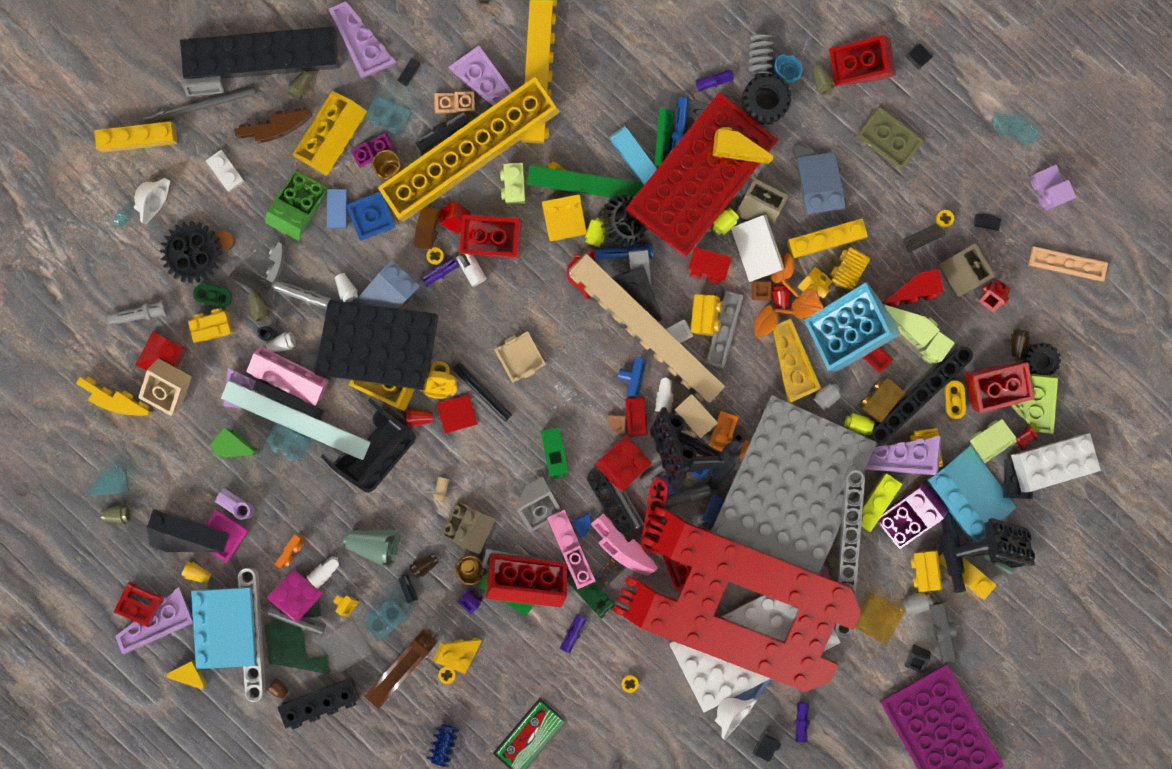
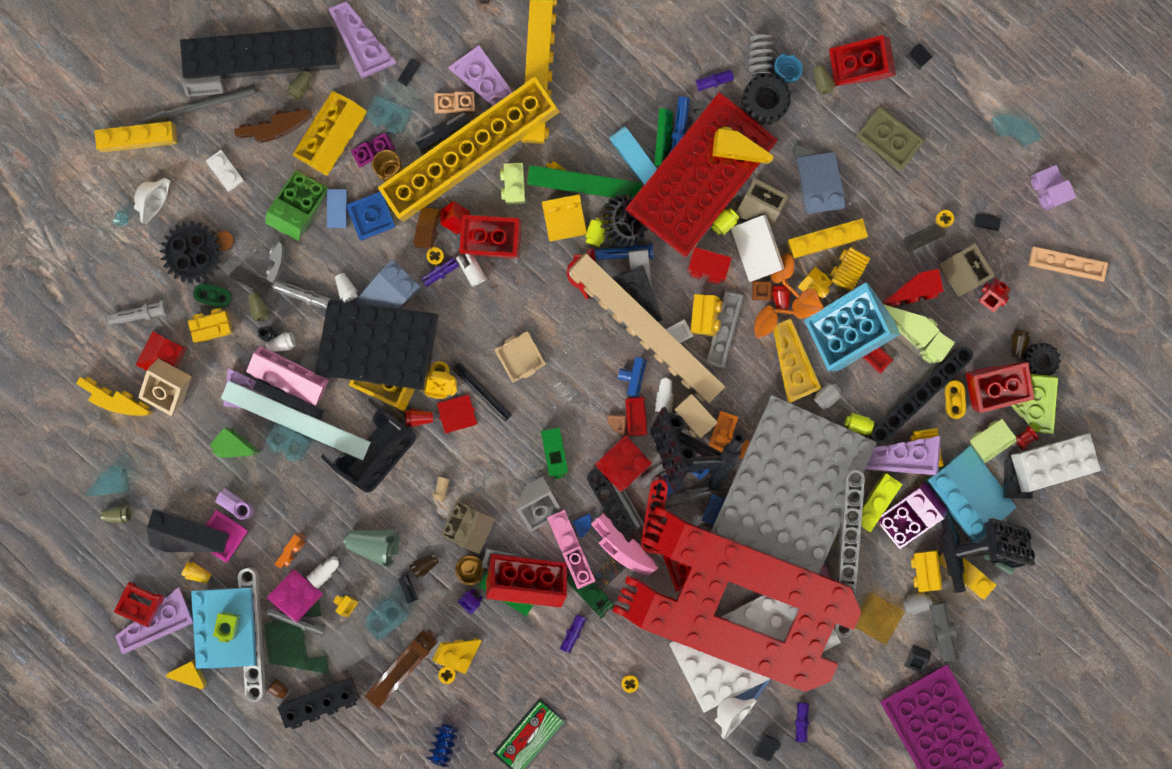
pearl gold brick [861,378,905,422] -> none
none -> lime brick [213,612,240,643]

